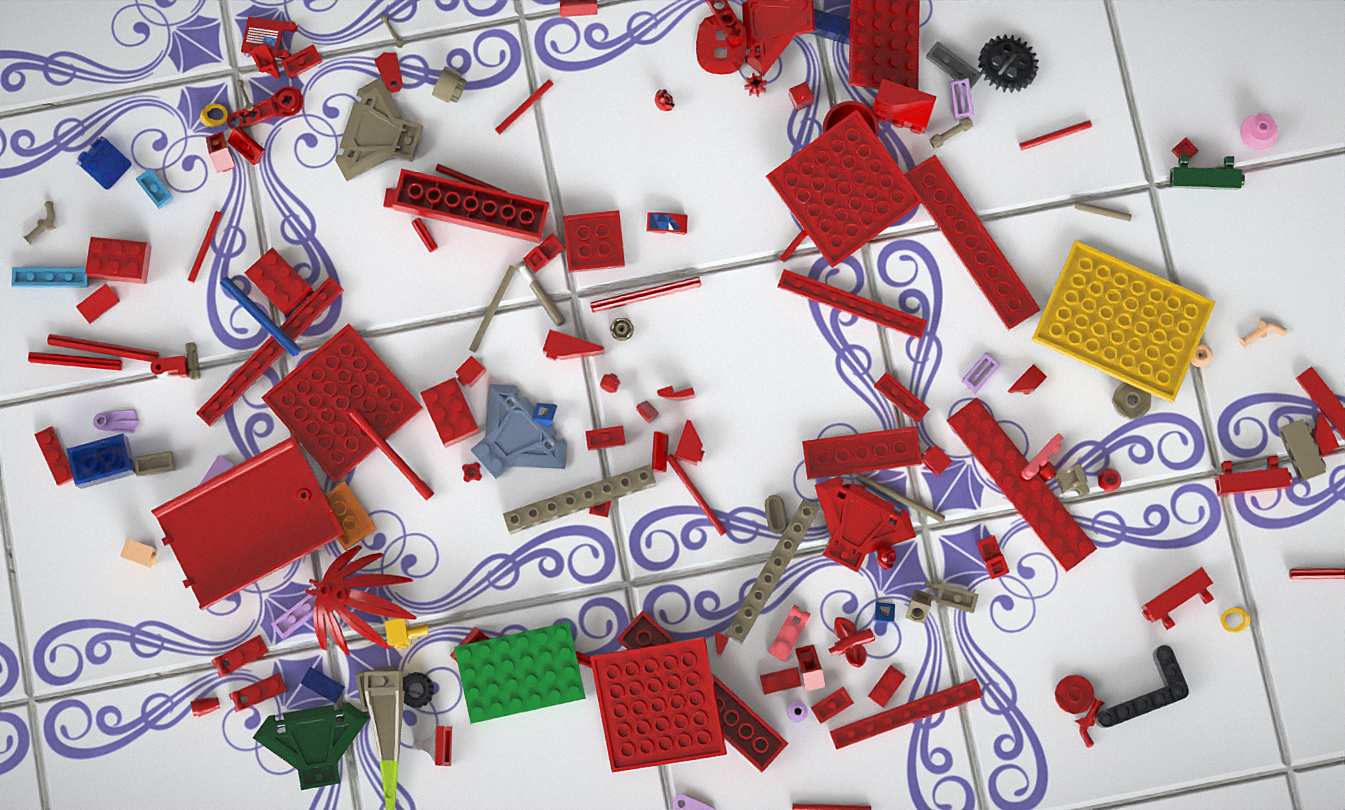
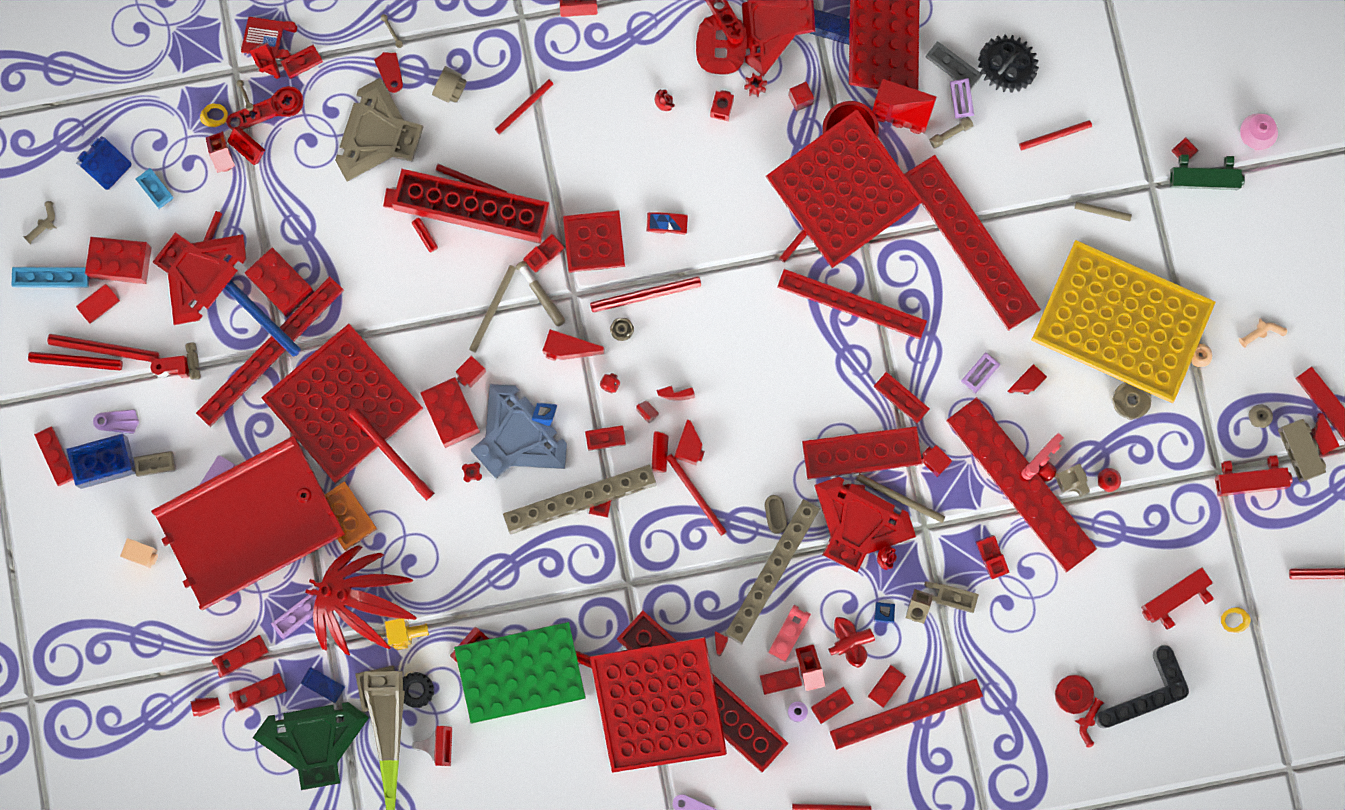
none -> red plate [153,232,247,325]
none -> red brick [710,90,734,122]
none -> dark tan plate [1248,404,1273,428]

